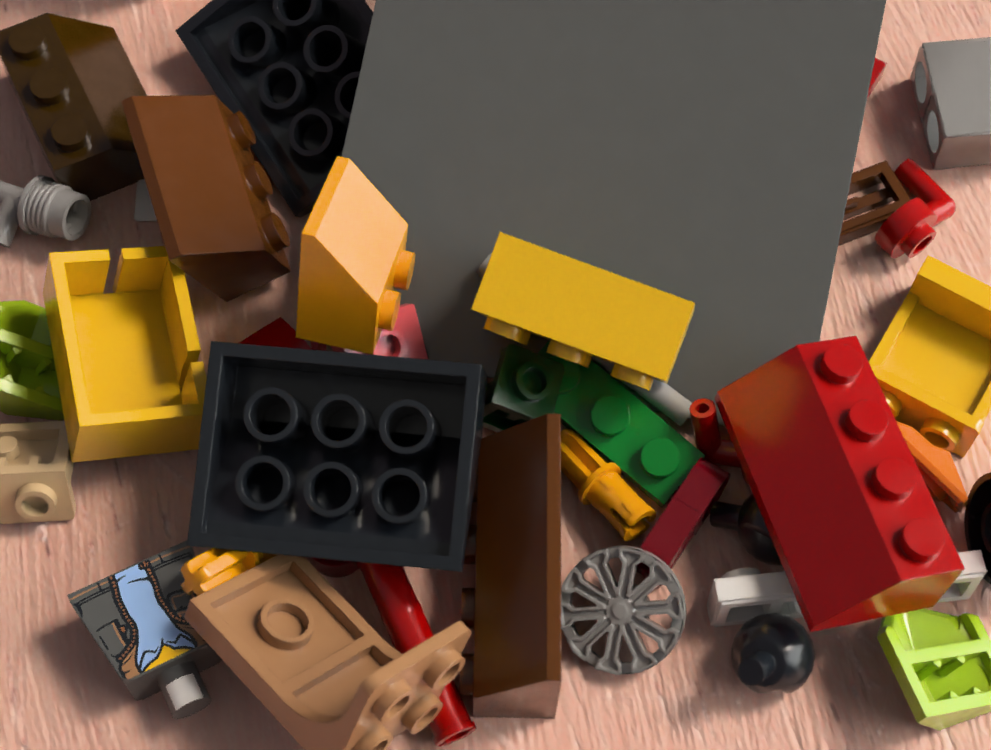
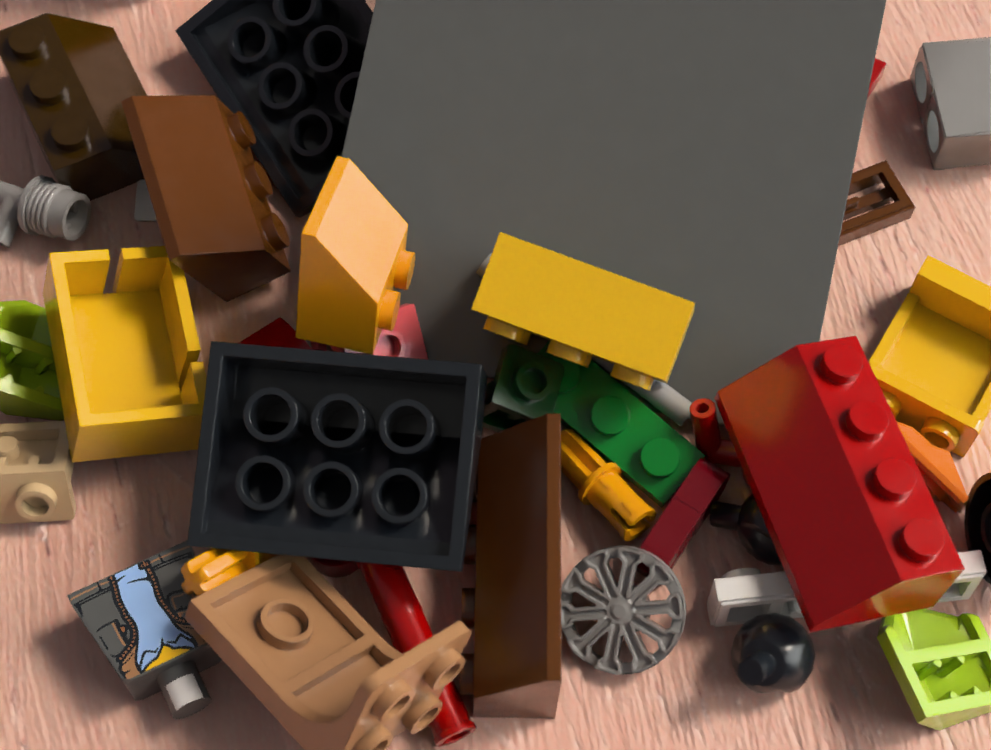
red plate [874,158,956,258] -> none

